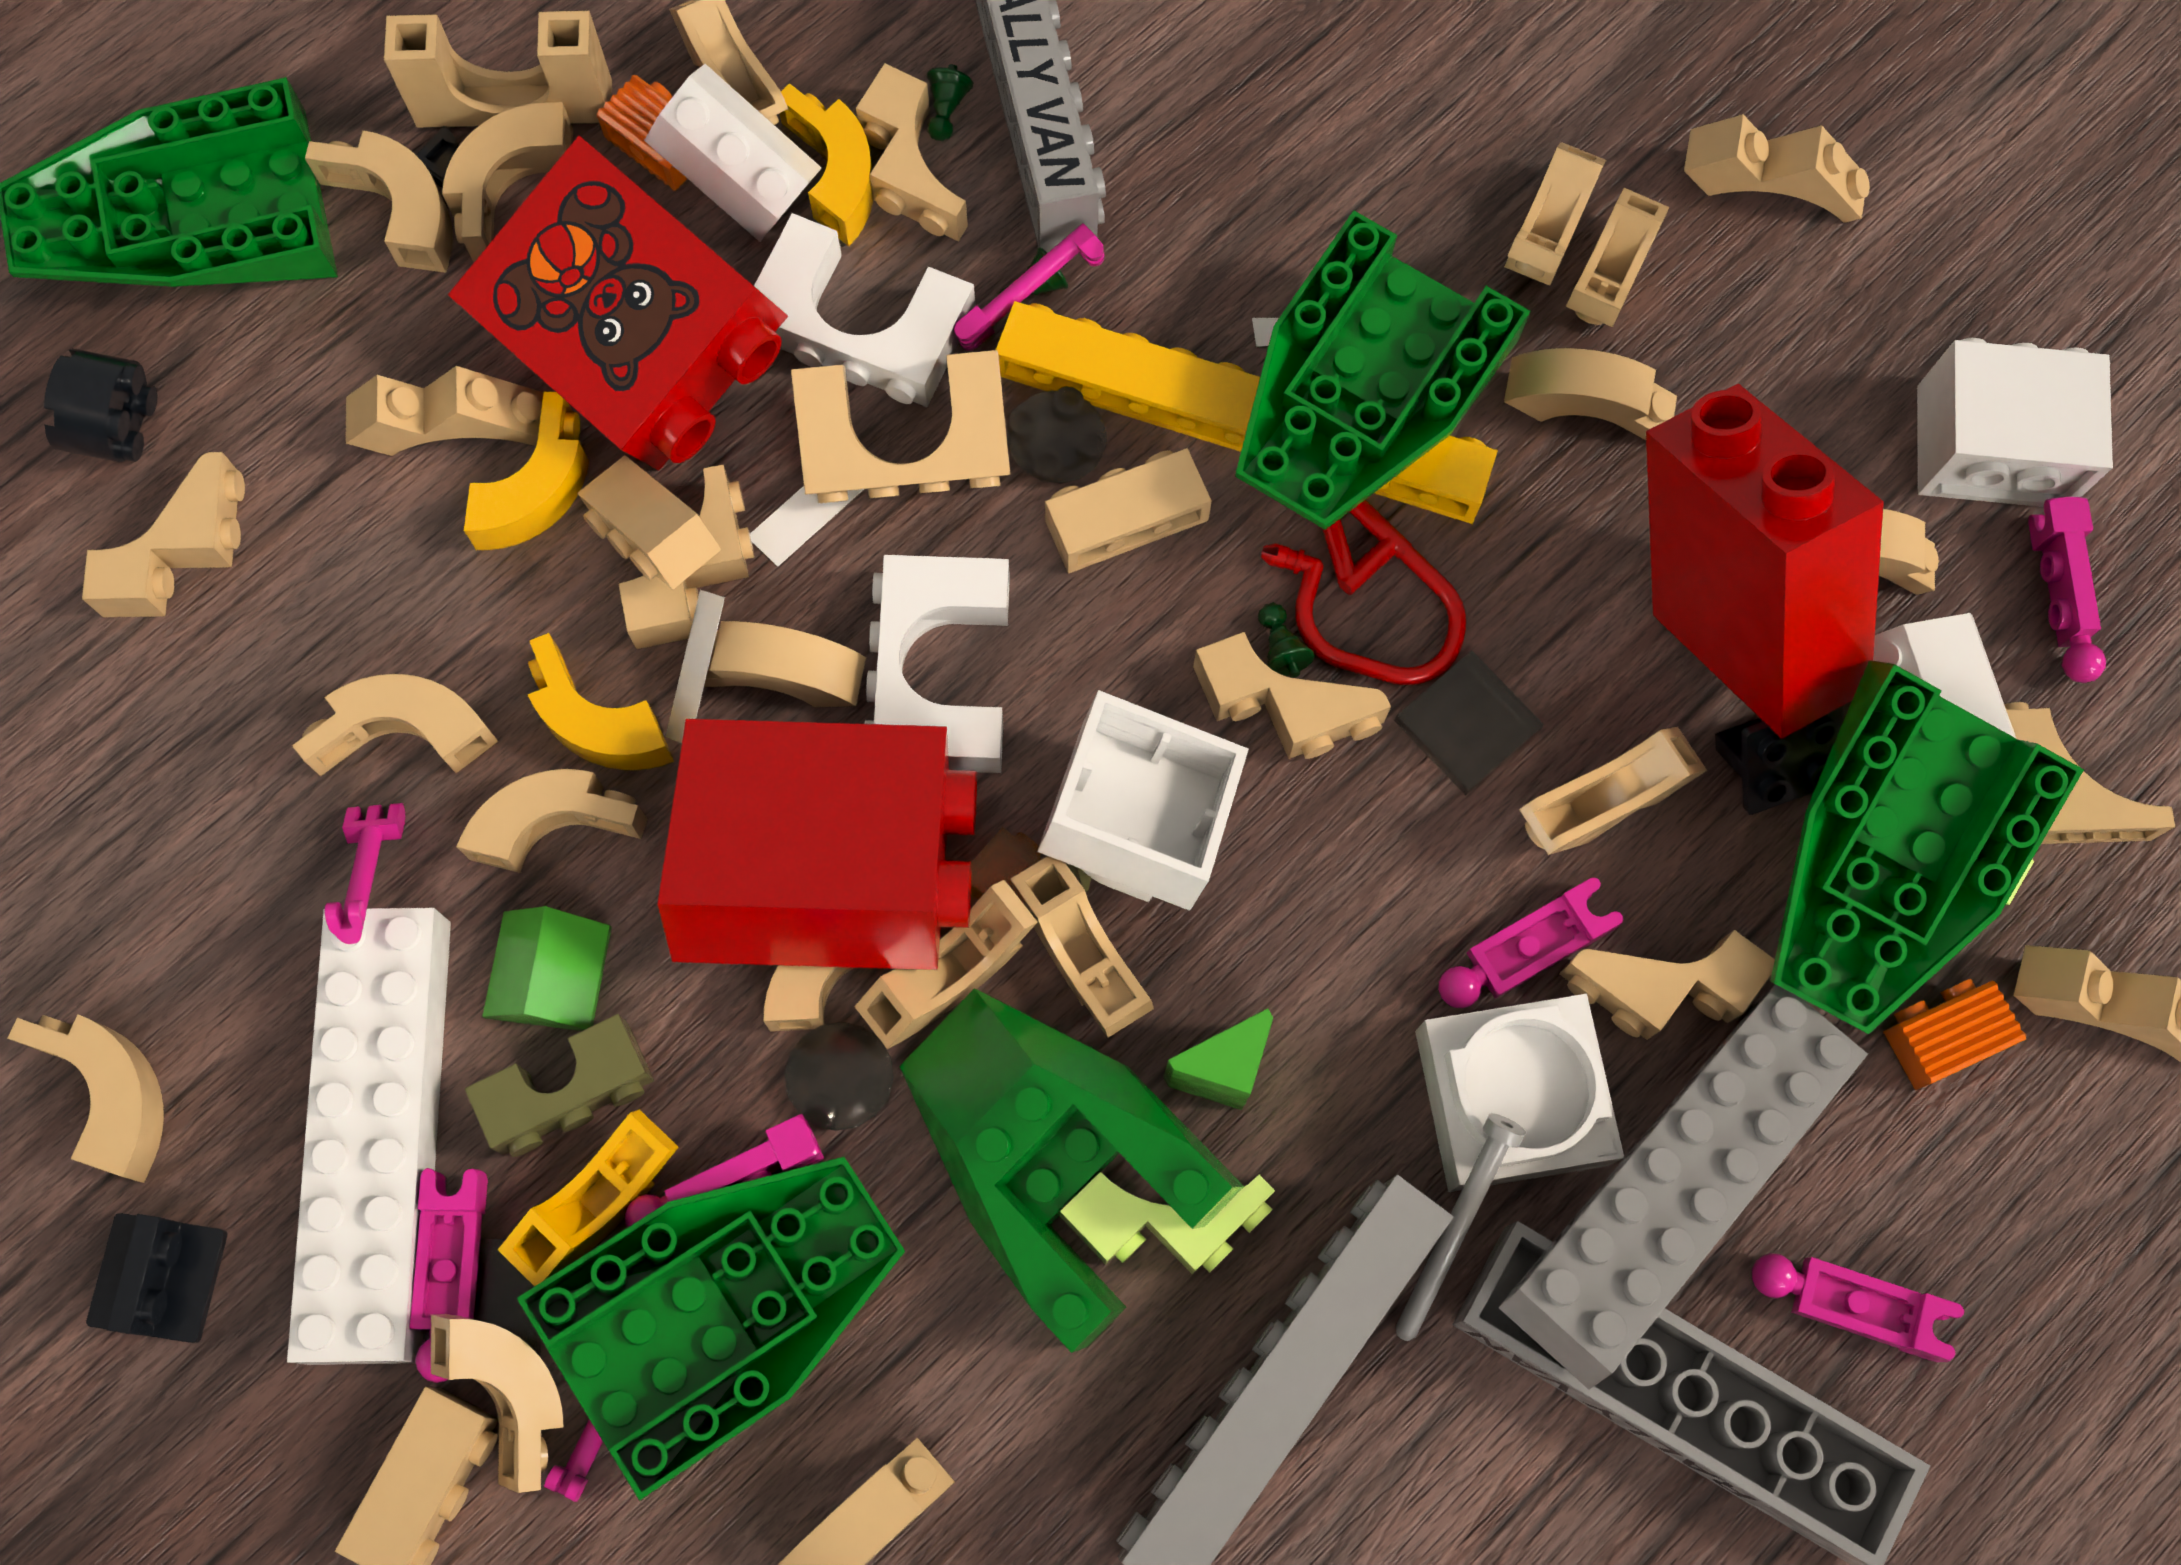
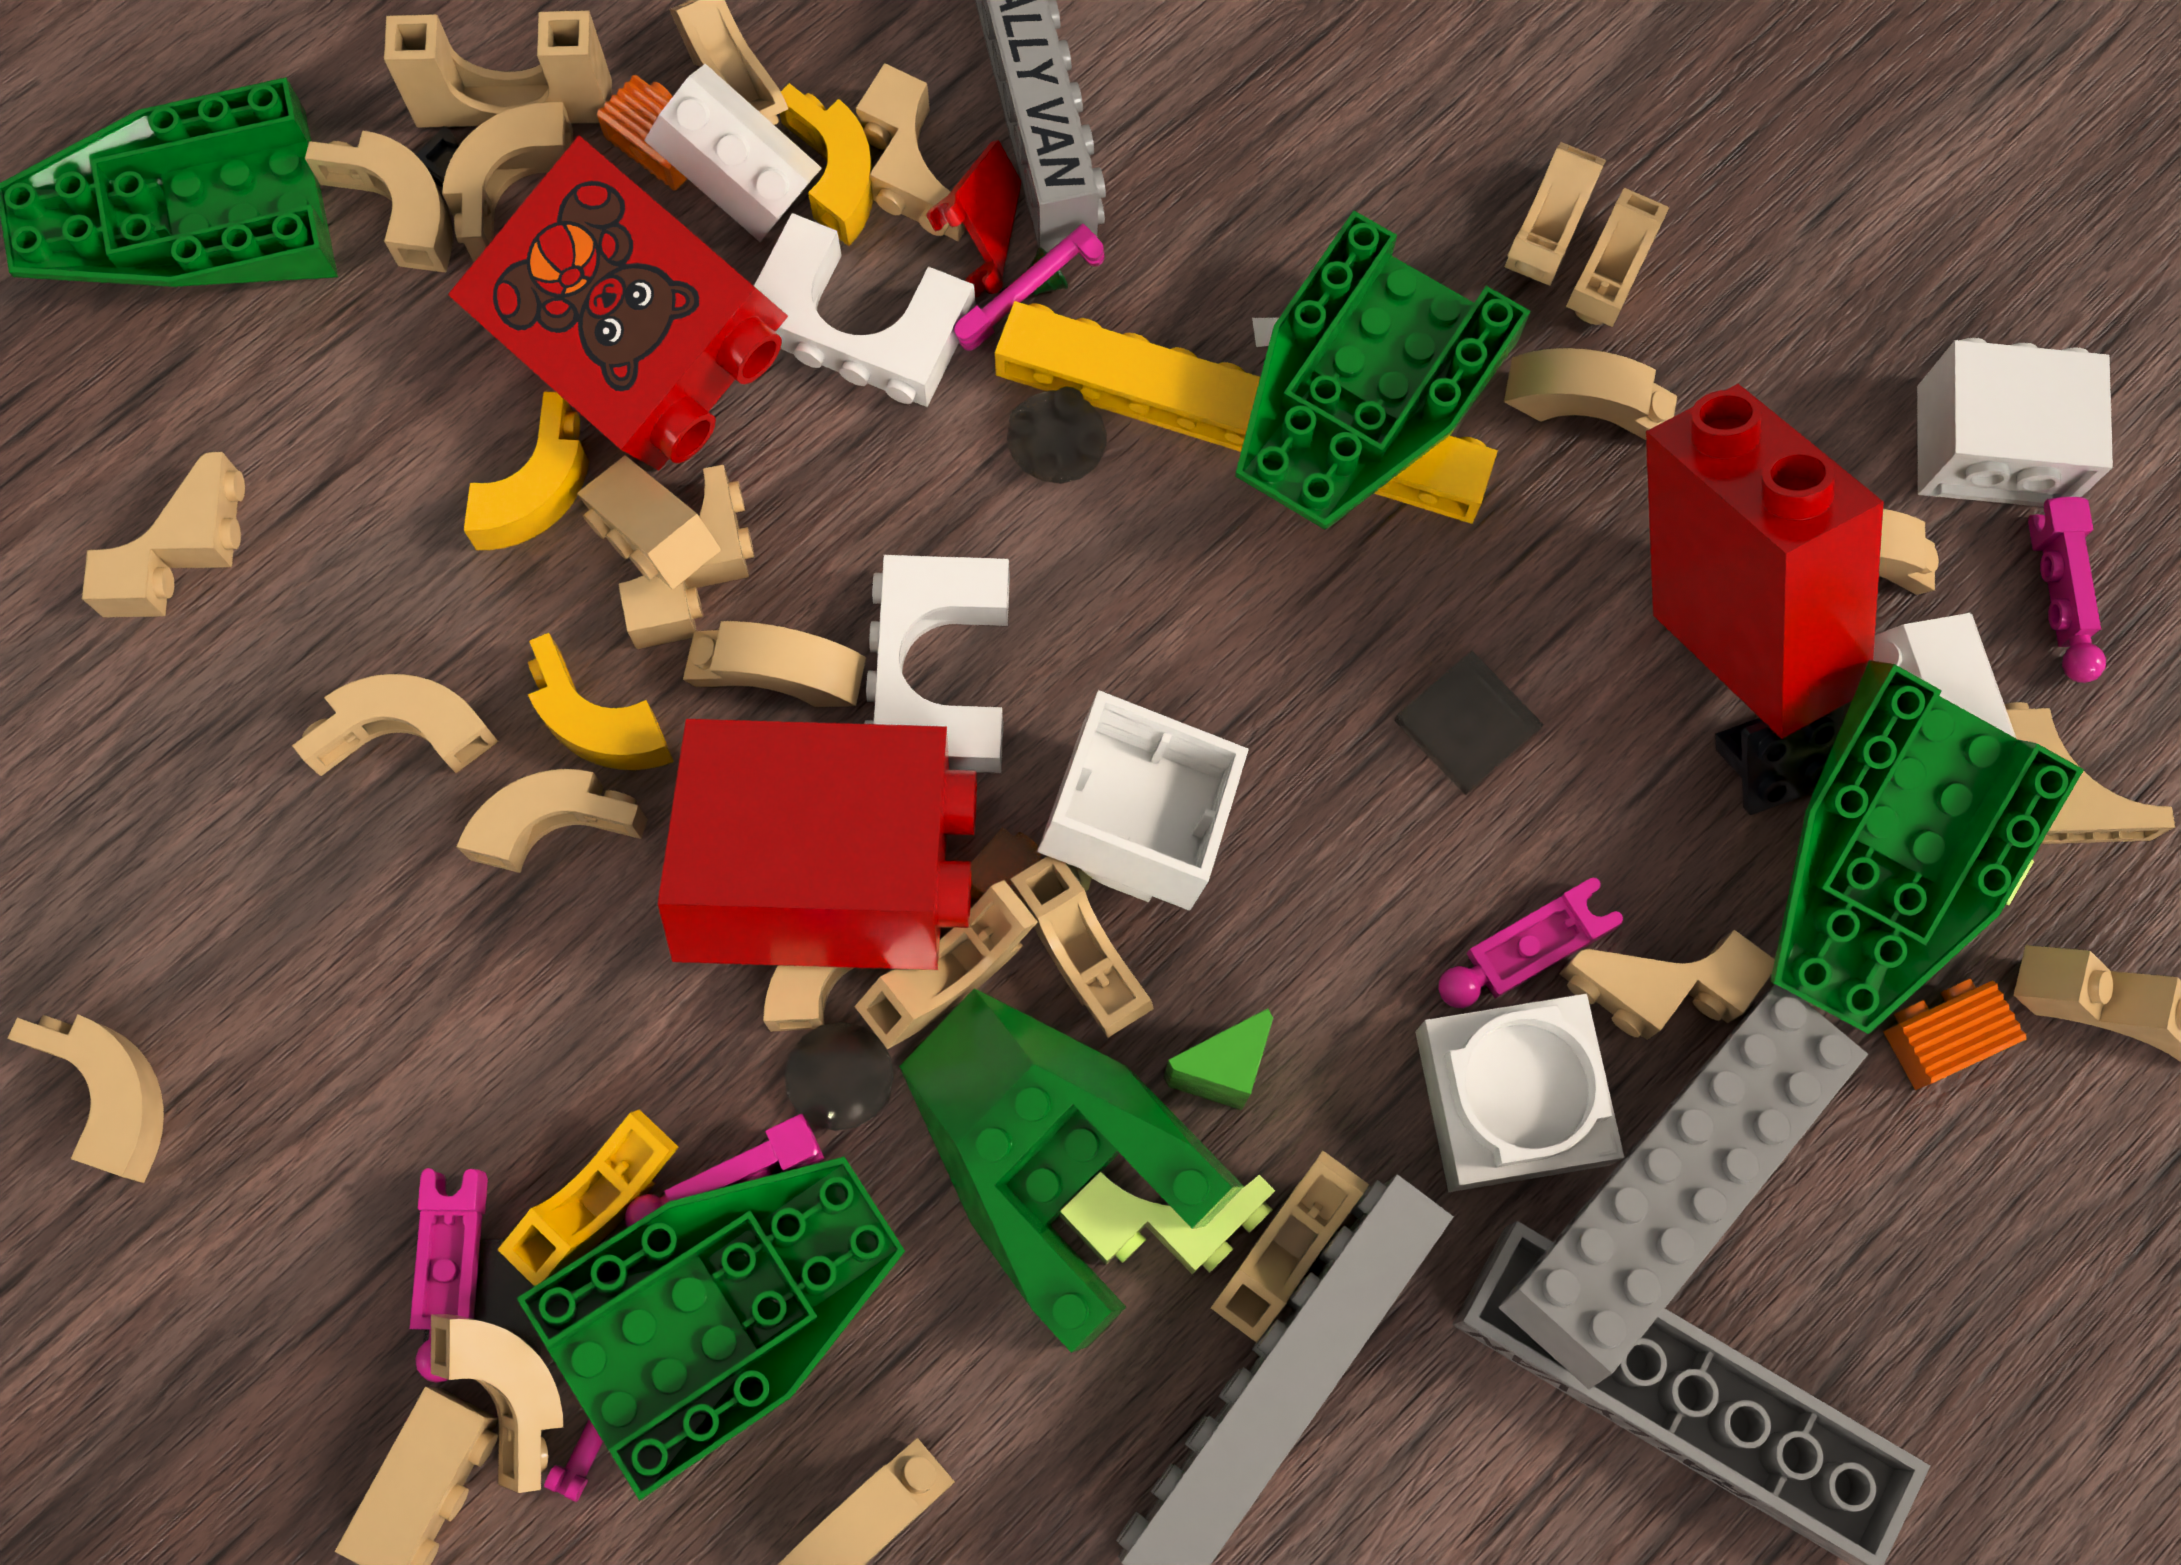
black brick [44,348,158,462] -> none
black bracket [86,1213,228,1343] -> none
white brick [287,908,451,1365] -> none
dark pink hinge [325,803,405,944] -> none
tan arch [346,366,543,456] -> none
olive arch [464,1014,655,1157] -> none
bright green slope [482,906,612,1031] -> none
white sticker [665,590,725,743] -> none
white sticker [750,486,864,566] -> none
tan arch [791,350,1010,503] -> none
dark green piece [927,64,974,141] -> none
tan brick [1045,448,1212,574] -> none
tan arch [1193,632,1391,759] -> none
dark green piece [1258,602,1315,678] -> none
red piece [1261,499,1466,685] -> none
light grey bar [1396,1114,1526,1341] -> none
tan arch [1519,726,1707,855] -> none
tan arch [1684,114,1870,223] -> none
dark pink plate [1752,1253,1964,1362] -> none
none -> red flag [926,140,1022,298]
none -> tan arch [1211,1151,1369,1343]

